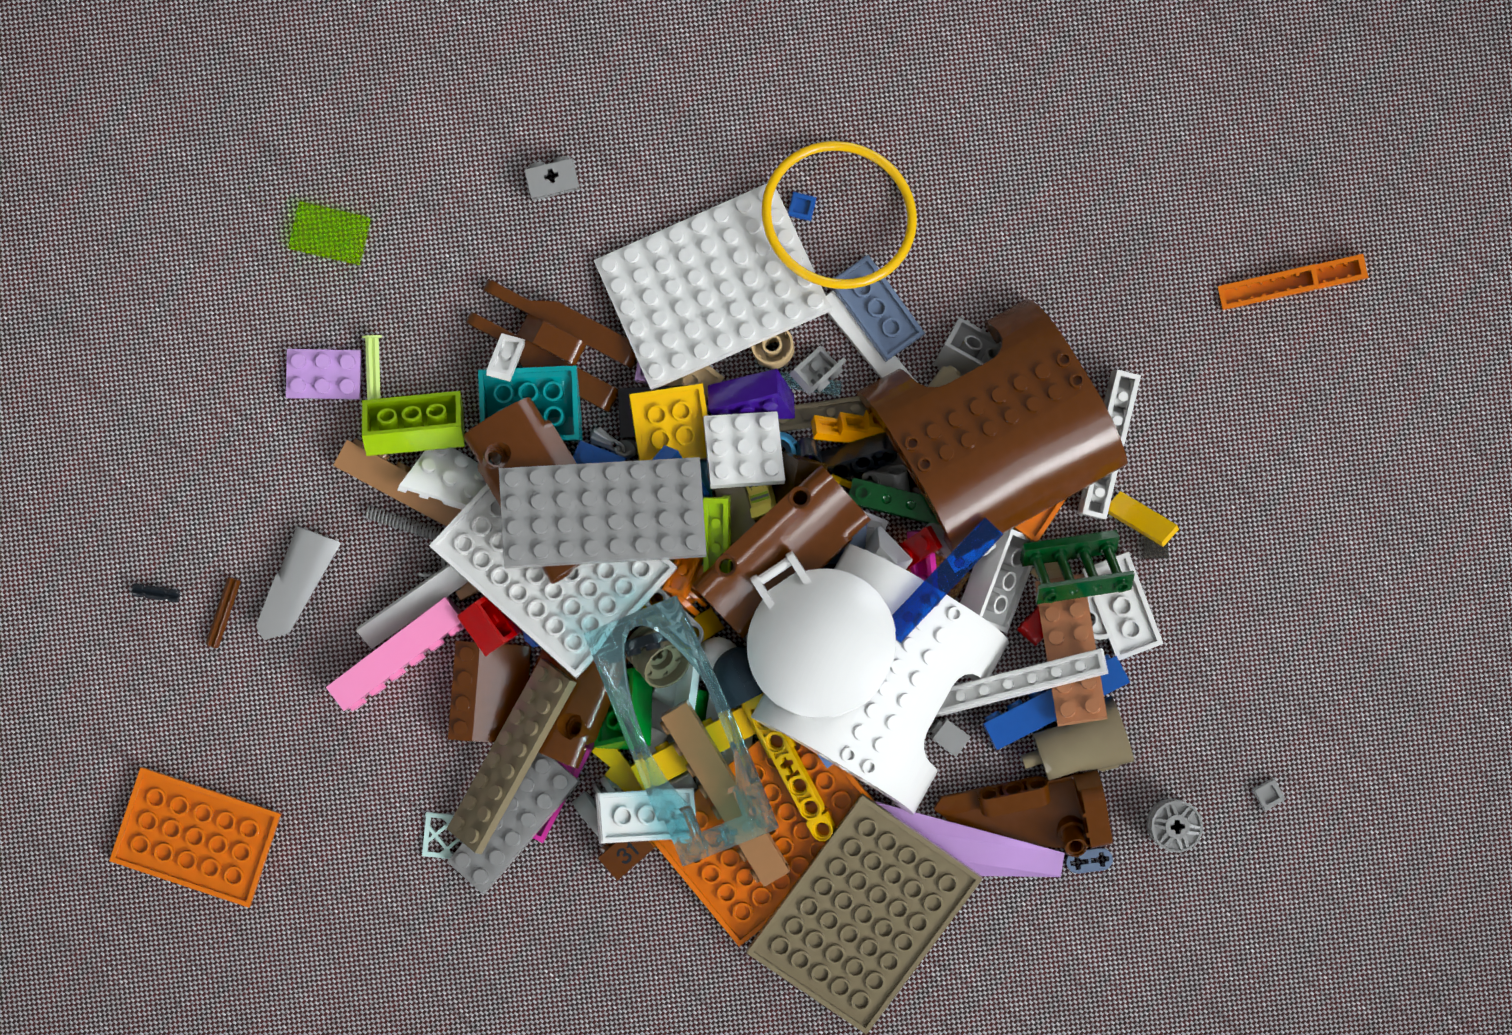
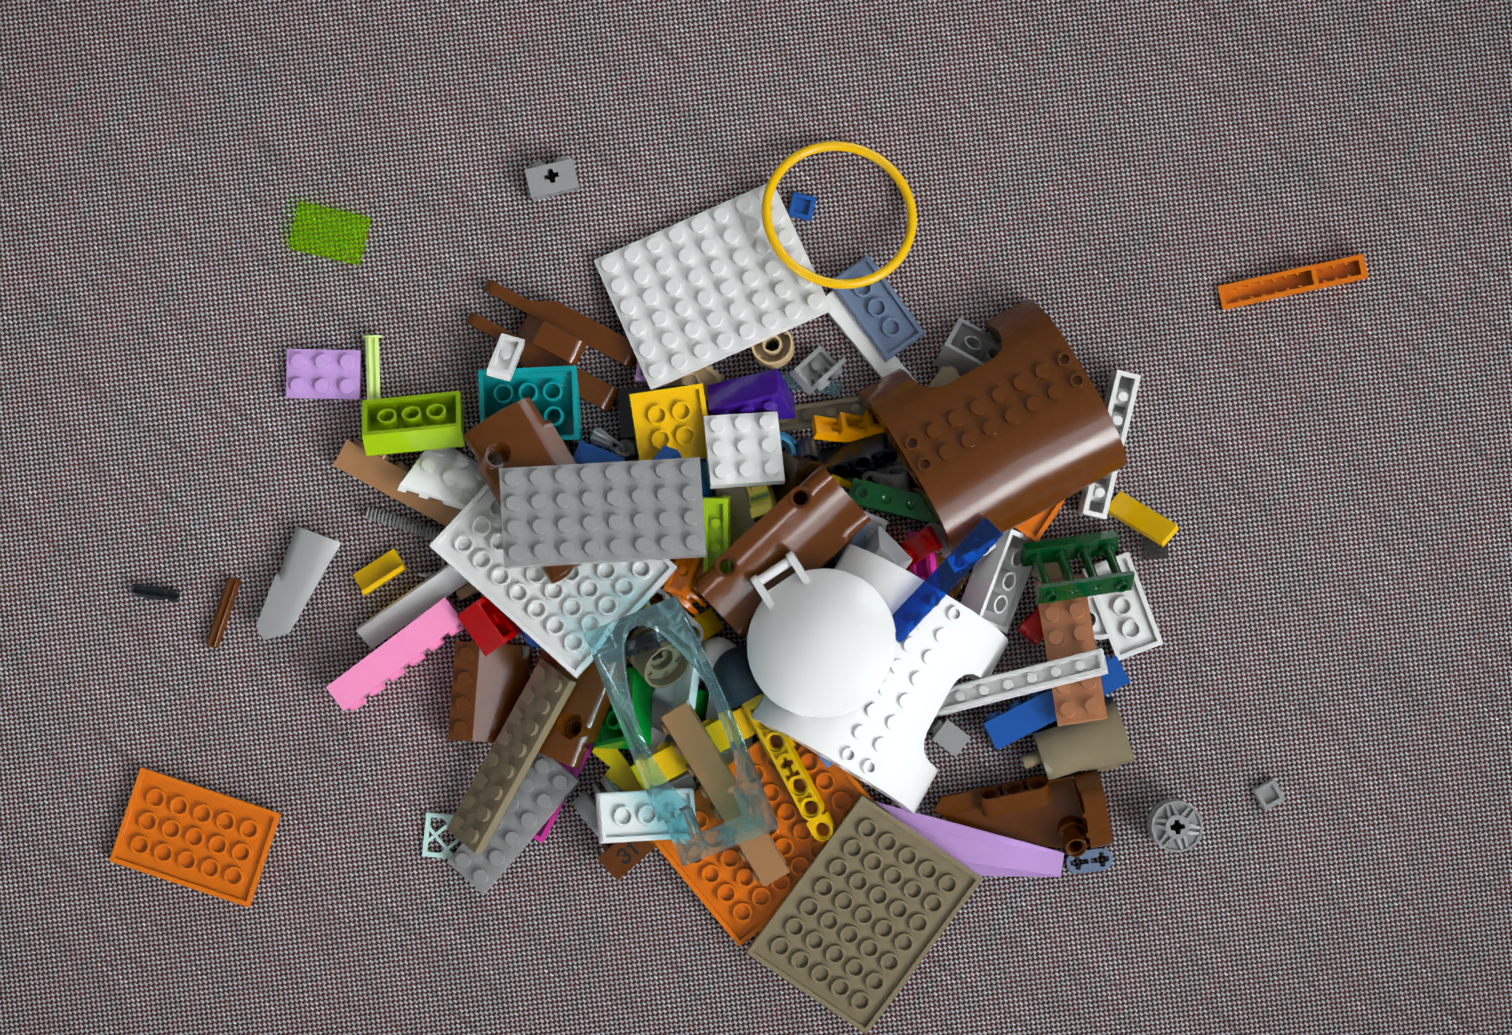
none -> yellow panel [353,549,408,596]

